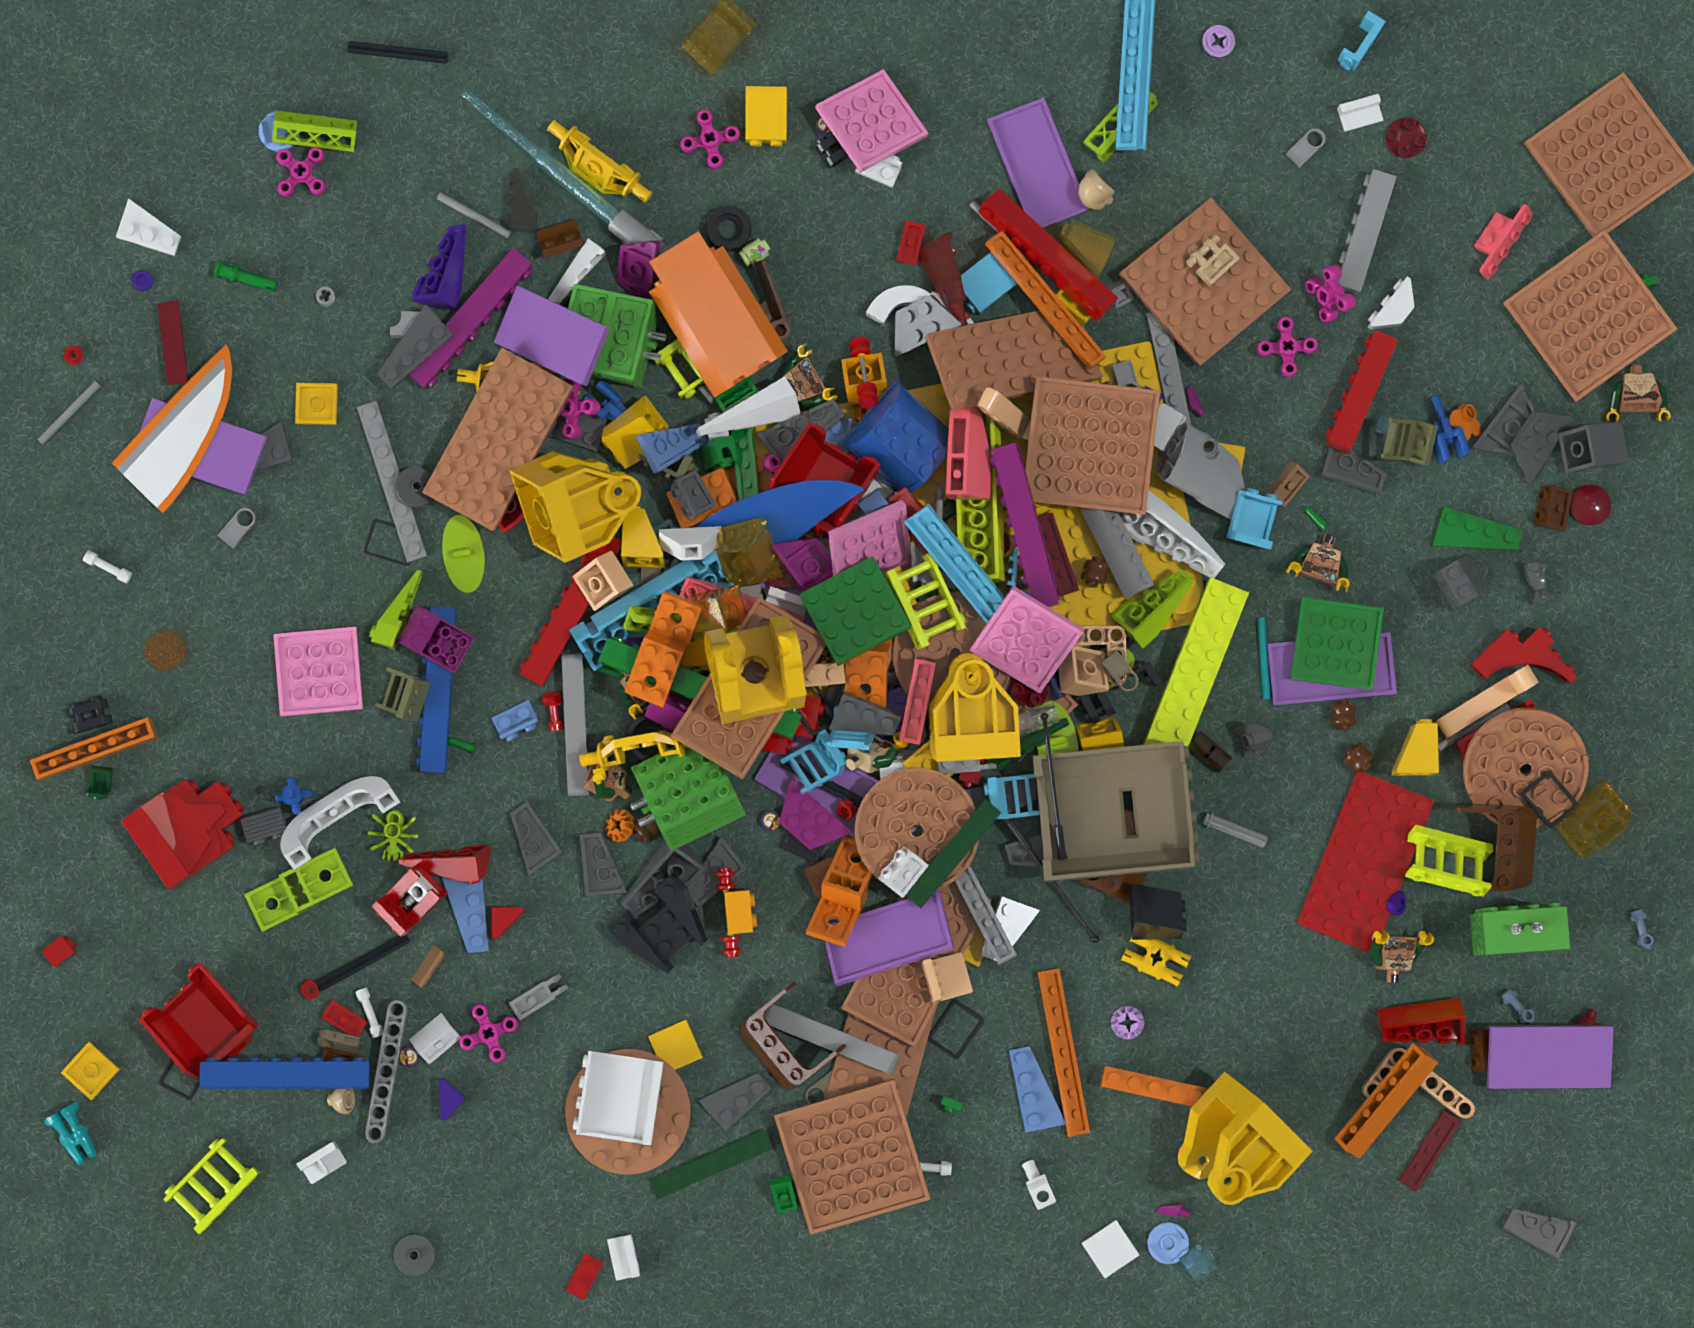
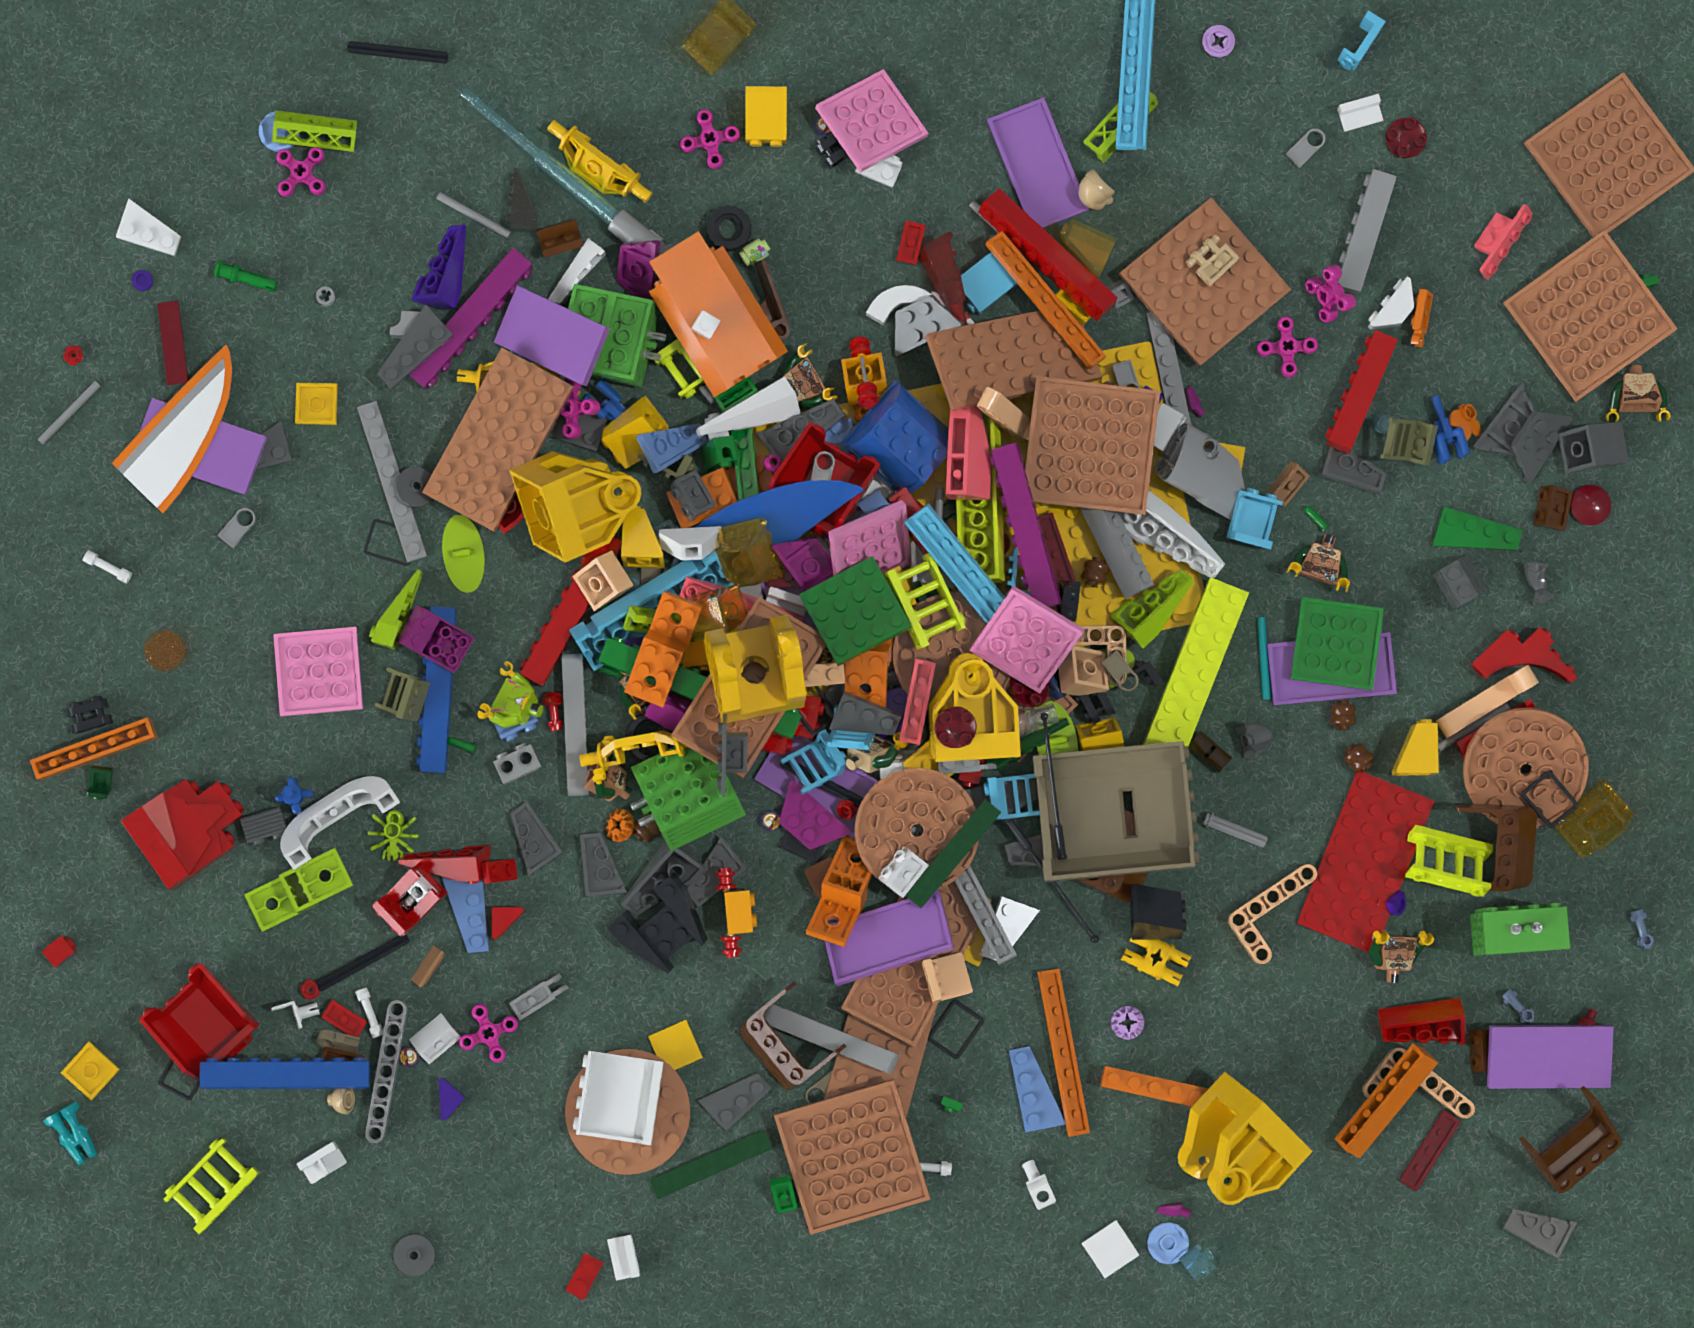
none -> white bracket [271,1001,320,1030]
none -> lime torso [477,661,543,728]
none -> red plate [481,859,518,884]
none -> light grey brick [493,743,542,785]
none -> white brick [690,310,720,339]
none -> dark grey bracket [717,714,748,797]
none -> light grey piece [809,451,835,481]
none -> dark red dish [934,706,977,748]
none -> black bracket [1056,580,1081,622]
none -> light nougat beam [1228,864,1317,964]
none -> orange plate [1411,289,1433,347]
none -> reddish brown windscreen [1519,1086,1621,1193]

